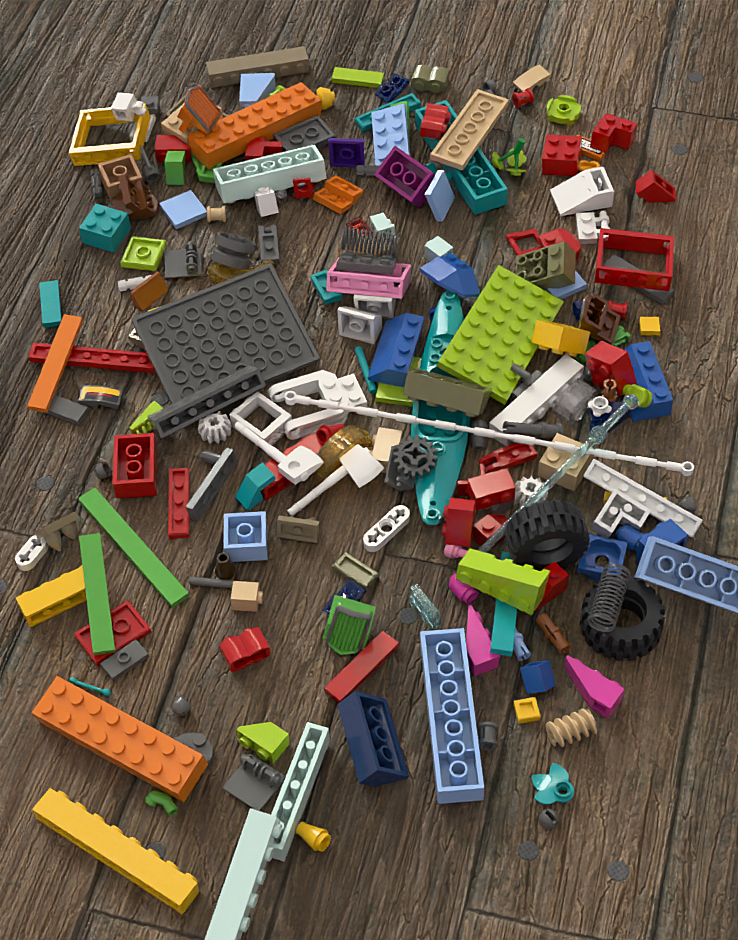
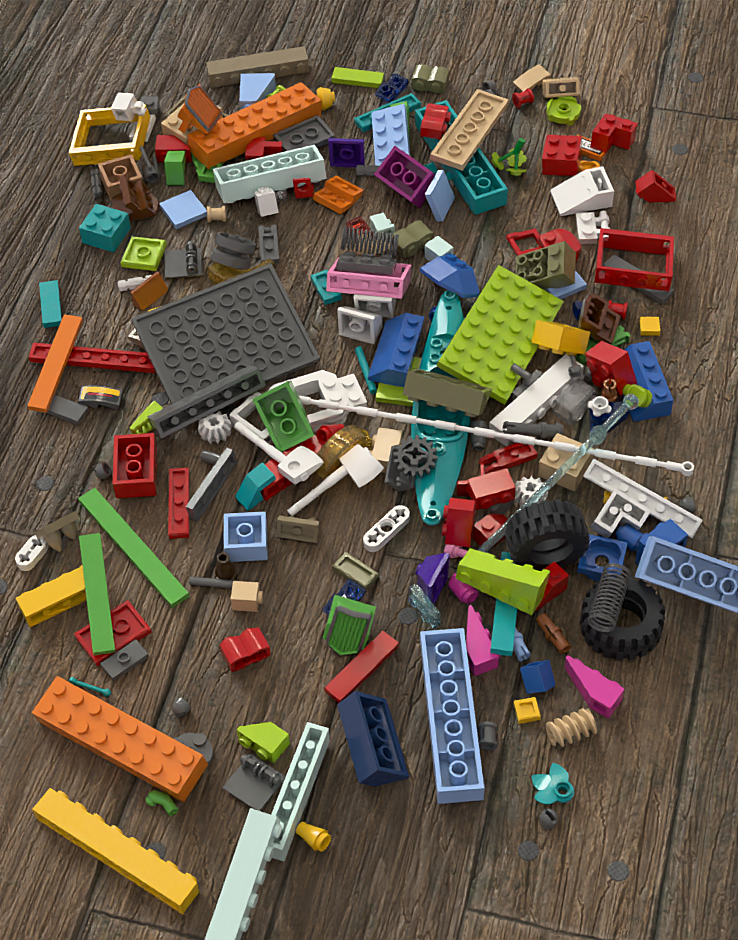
none -> bright green slope [252,381,315,452]
none -> olive brick [392,220,433,258]
none -> dark purple slope [415,553,450,610]
none -> tan brick [542,77,580,98]
none -> dark grey hand [568,355,581,379]

